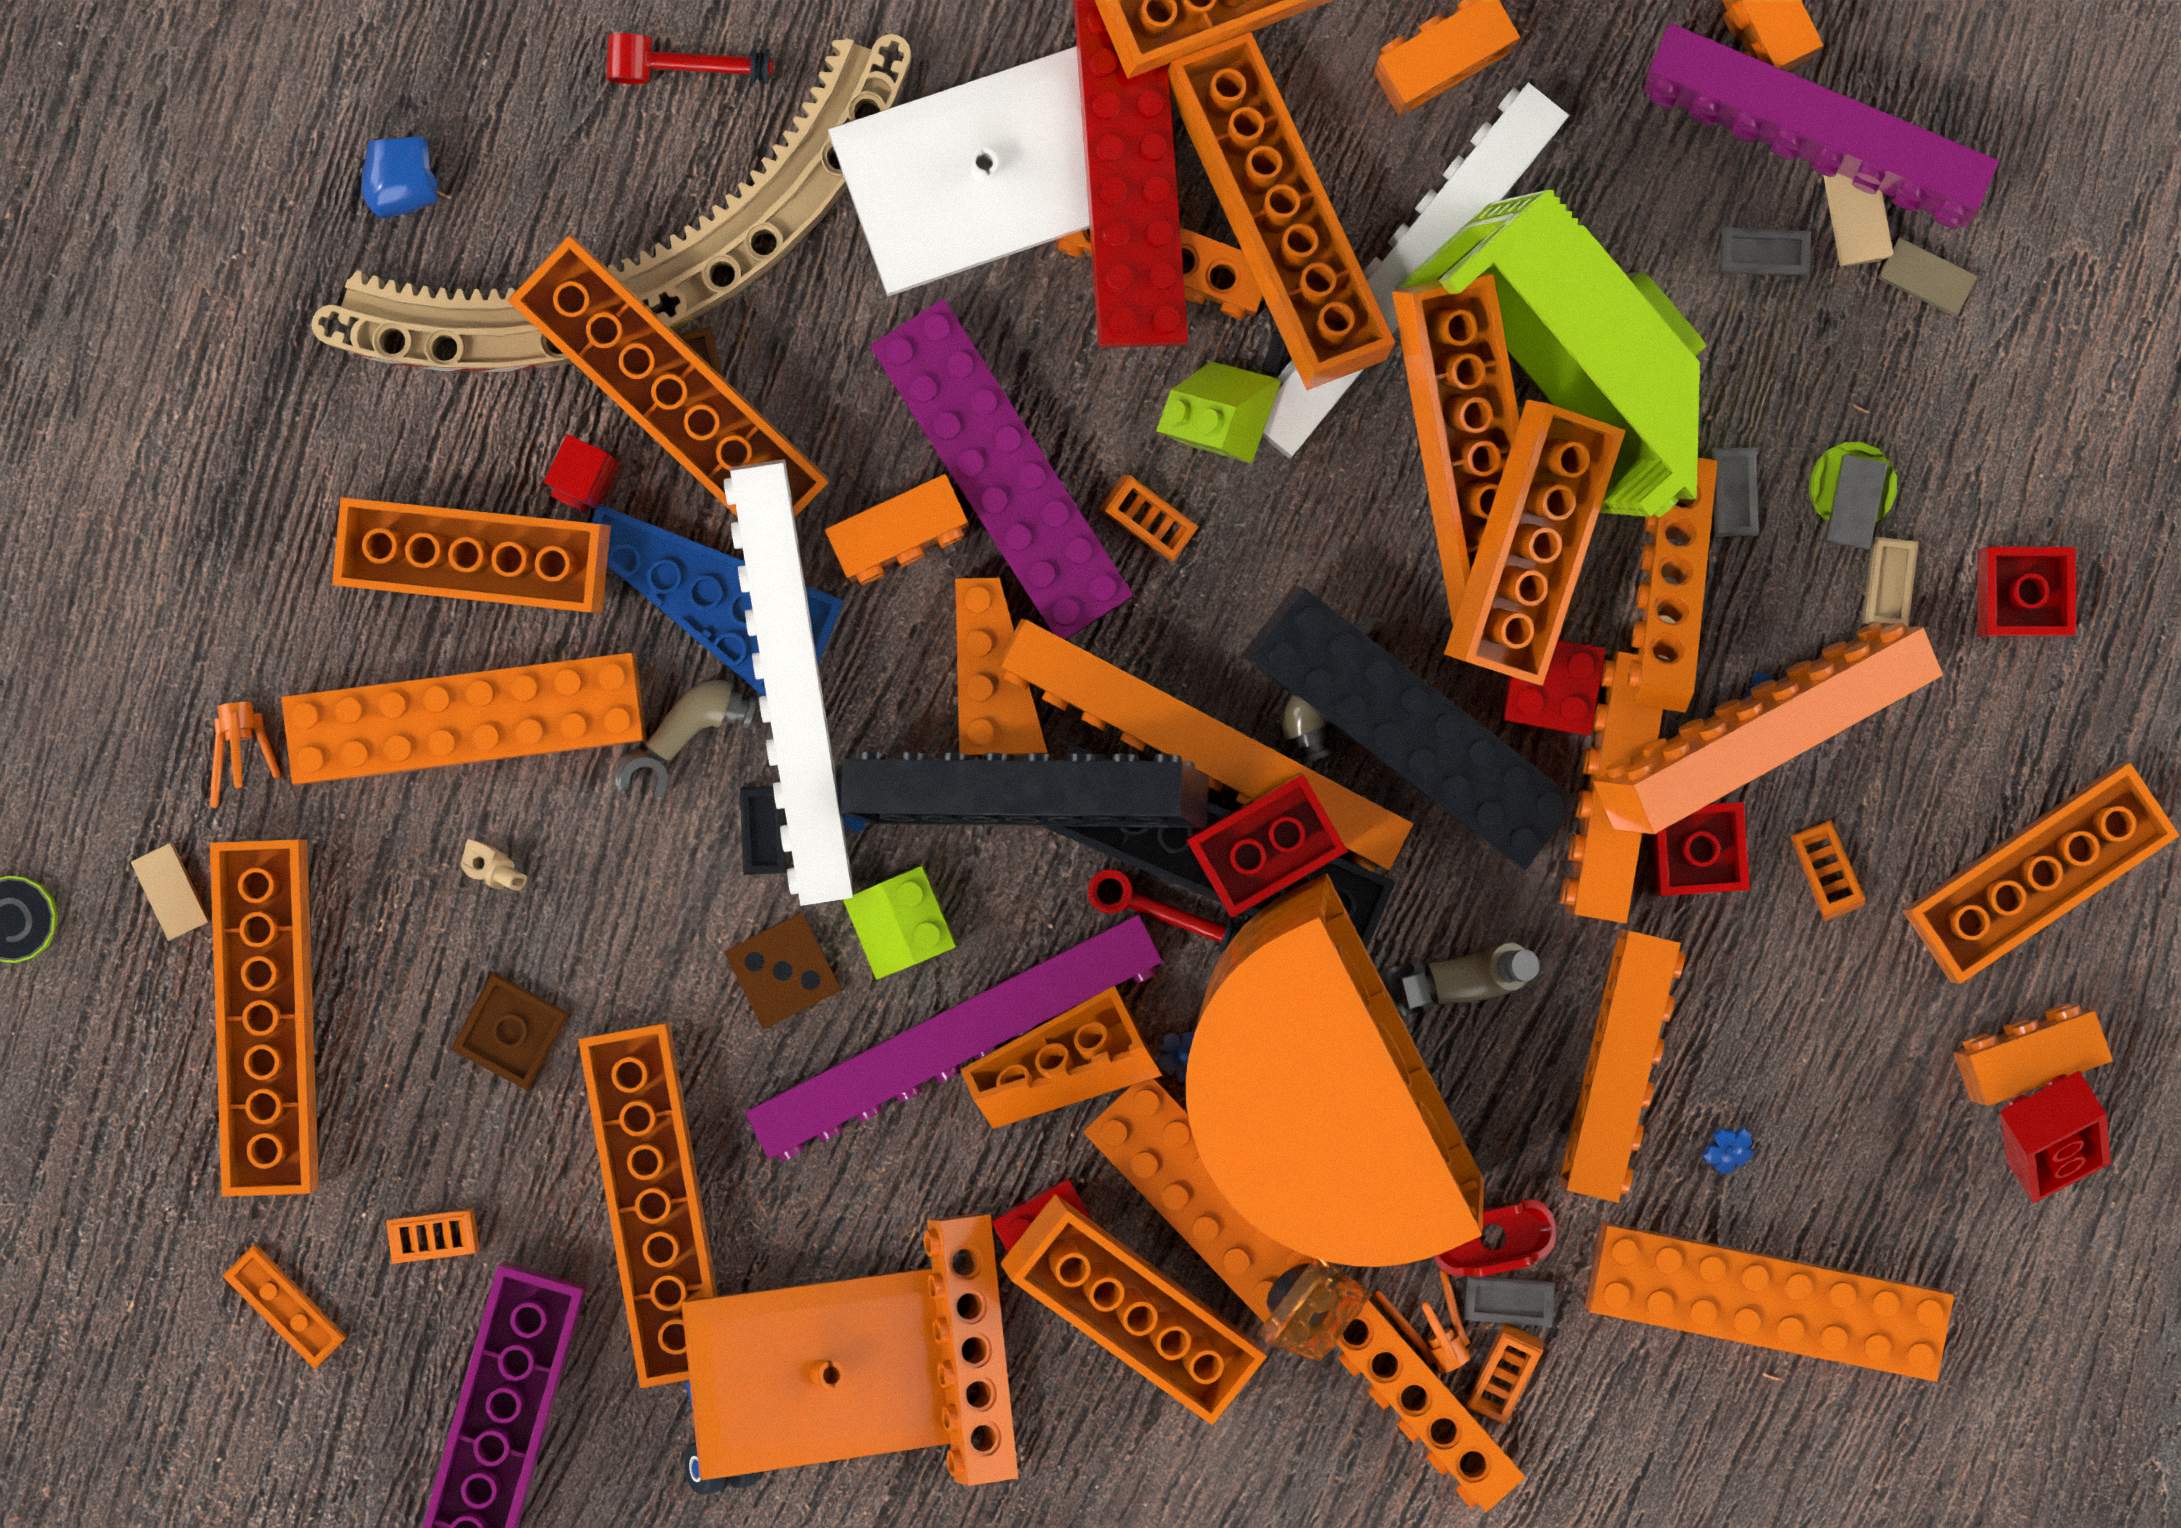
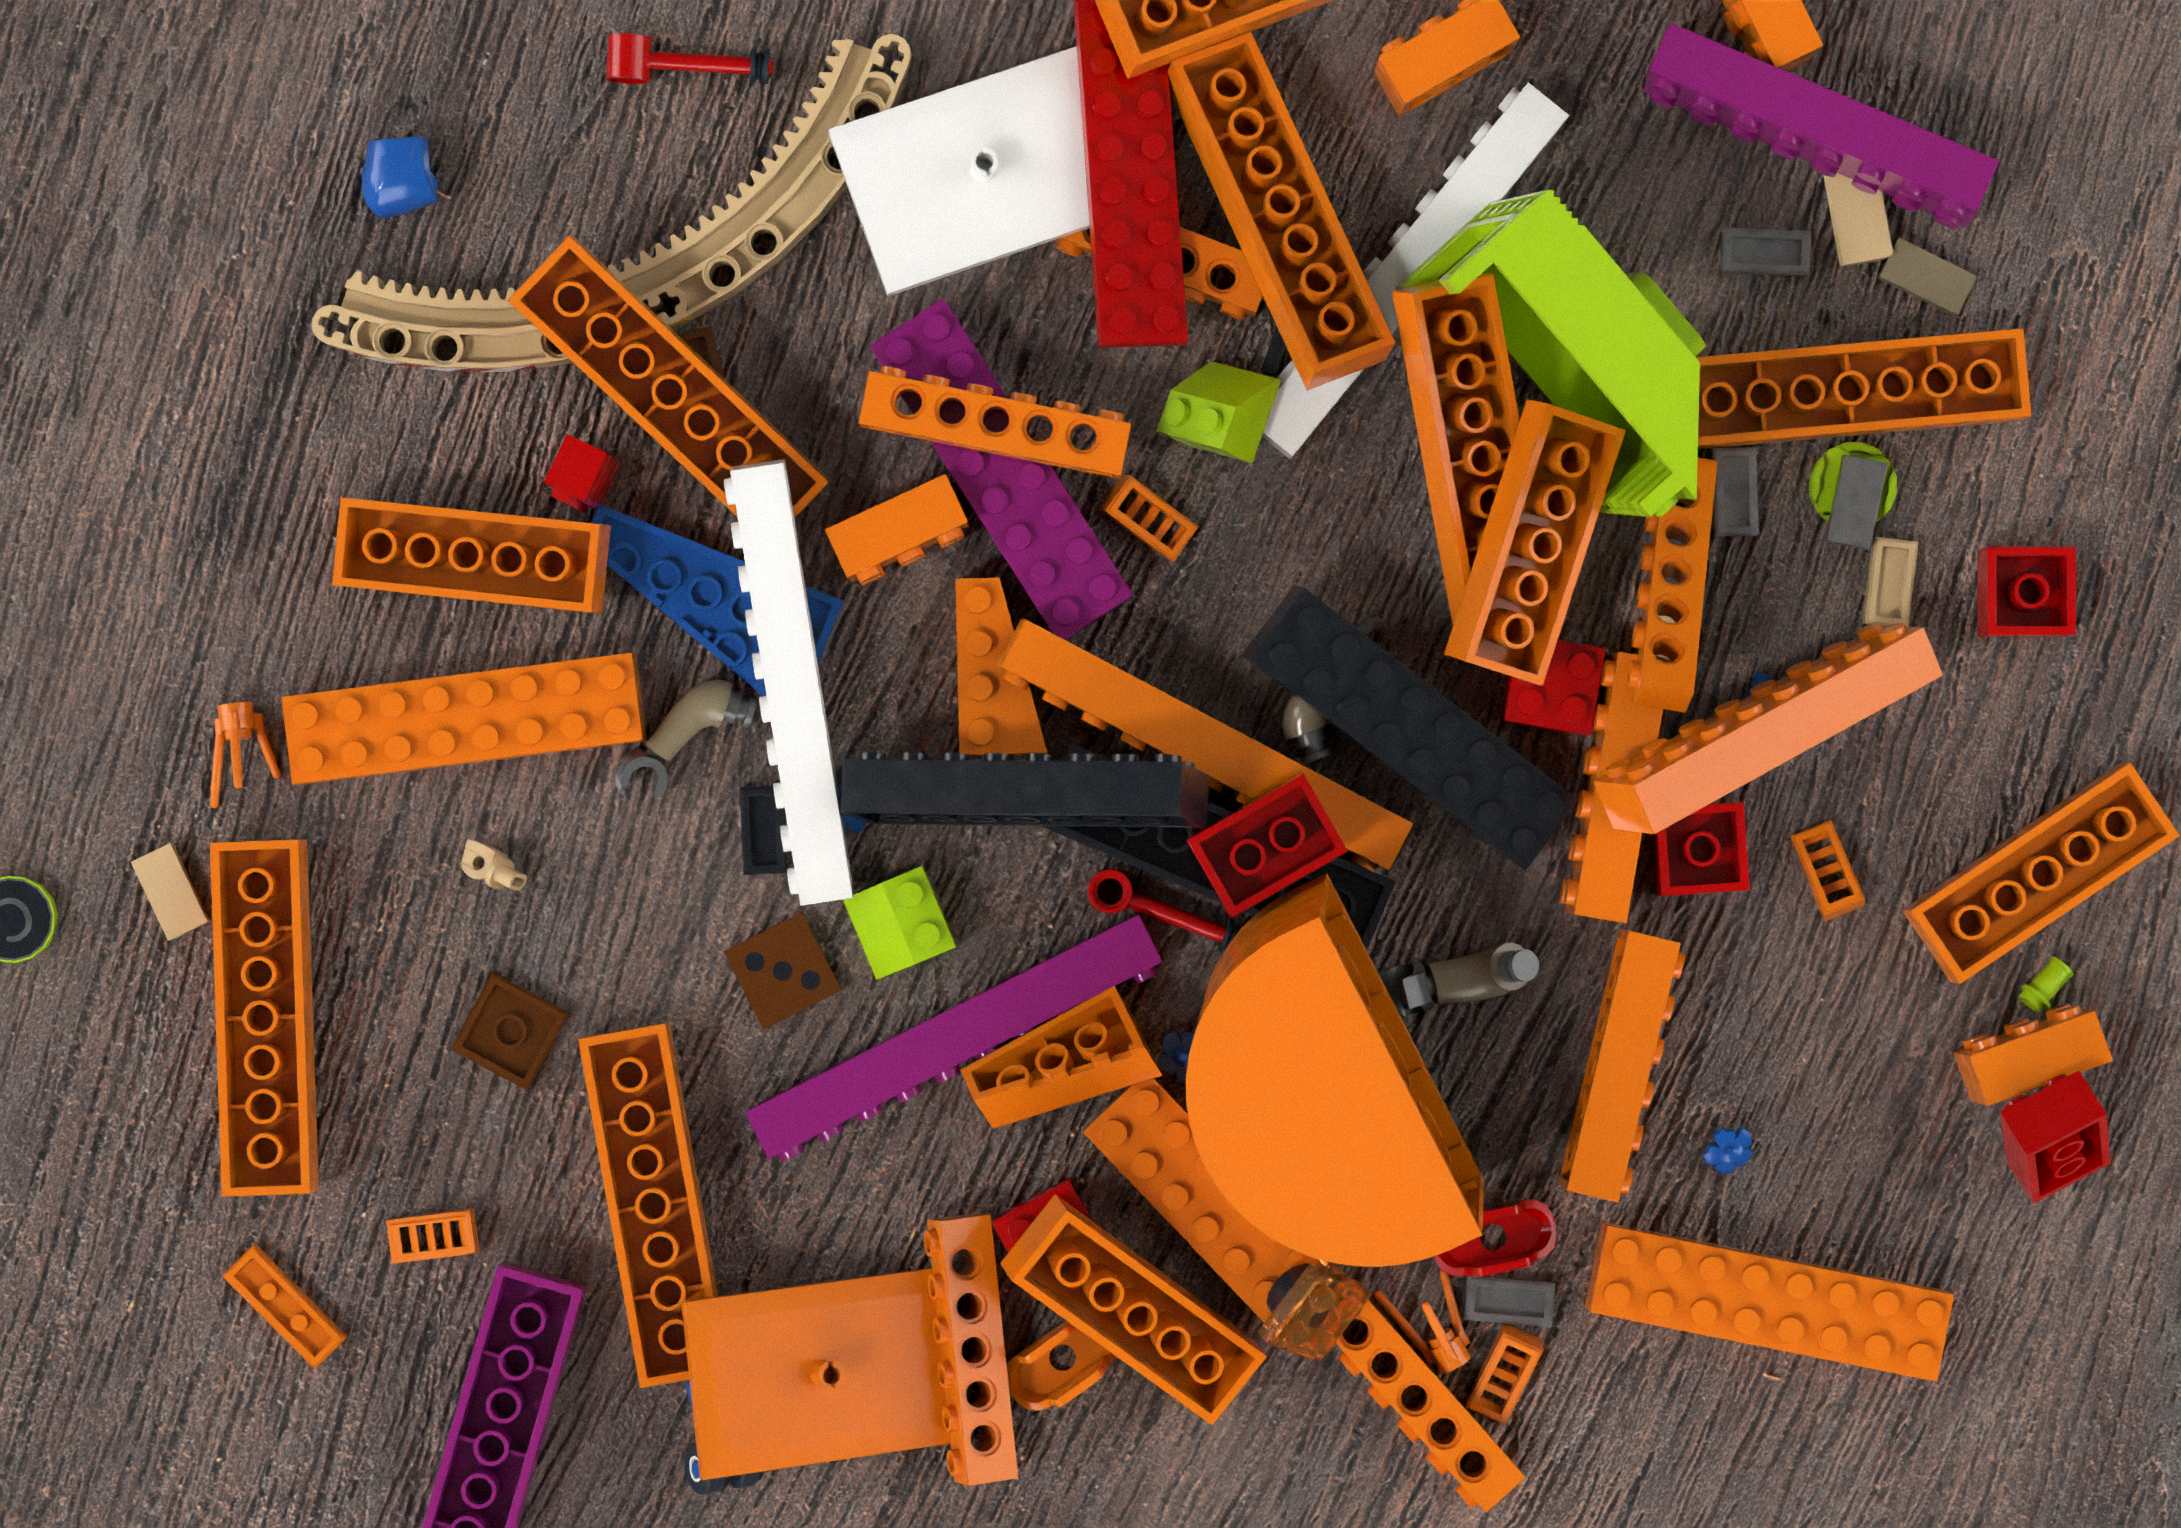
none -> orange brick [859,366,1131,479]
none -> orange piece [1006,1320,1116,1411]
none -> orange brick [1696,328,2031,449]
none -> lime pin [2018,956,2074,1013]

